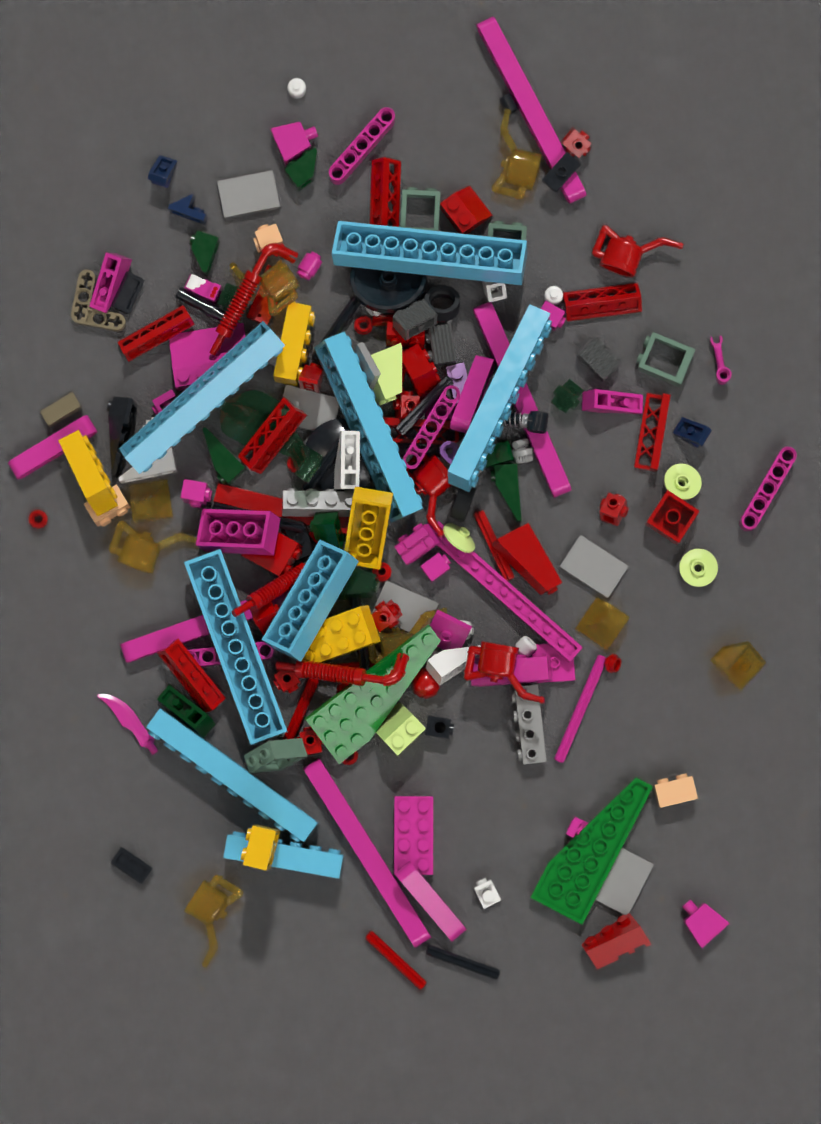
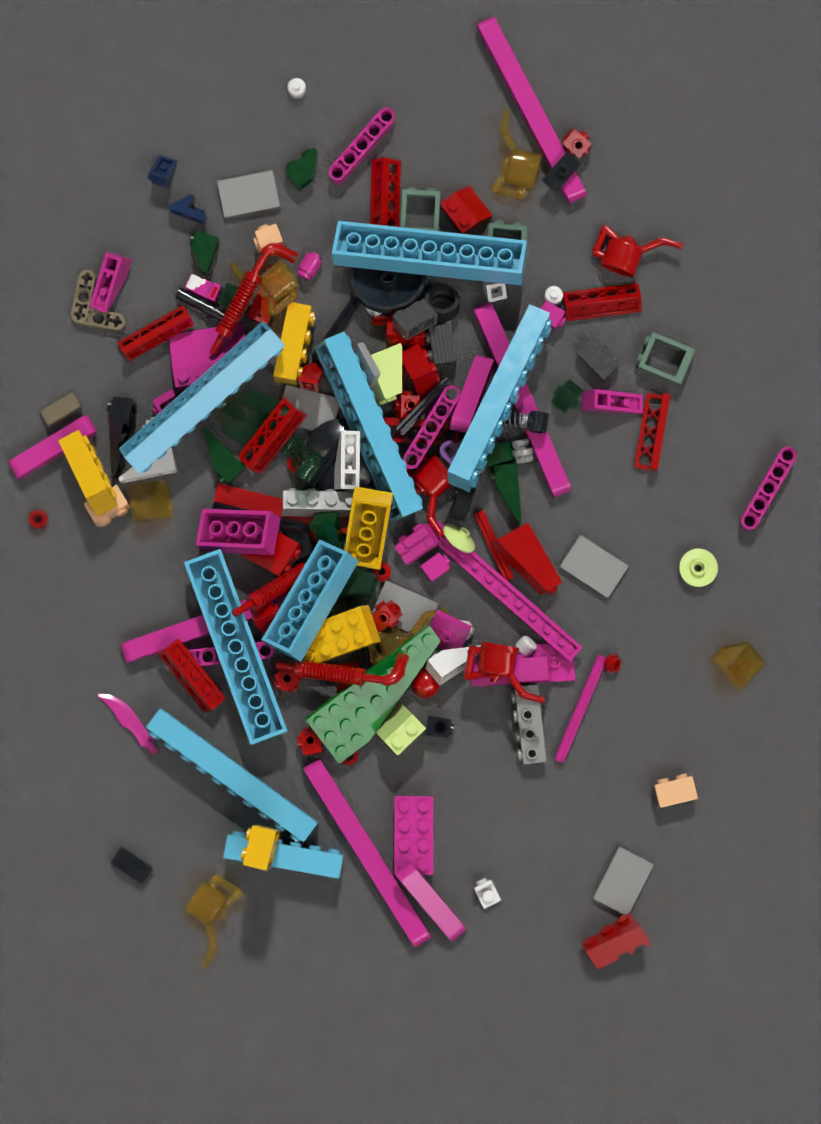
clear yellow piece [109,520,197,574] -> none
black plate [111,272,145,314] -> none
dark green slope [157,685,215,738] -> none
dark pink brick [181,479,212,508] -> none
sand green window [244,738,307,773] -> none
dark pink torso [271,122,319,166] -> none
red axle [282,678,319,740] -> none
red plate [354,316,373,335] -> none
red axle [365,931,427,990] -> none
black axle [426,945,500,980] -> none
lavender plate [446,362,468,403] -> none
black hinge [499,94,518,115] -> none
green wing [530,777,653,925] -> none
dark pink bracket [565,816,588,837] -> none
clear yellow slope [575,597,630,650] -> none
red brick [599,493,629,526] -> none
red brick [645,490,700,545] -> none
yellowish green dish [664,464,702,500] -> none
dark blue slope [673,417,712,448] -> none
dark pink torso [682,899,730,948] -> none
dark pink brick [710,335,732,385] -> none

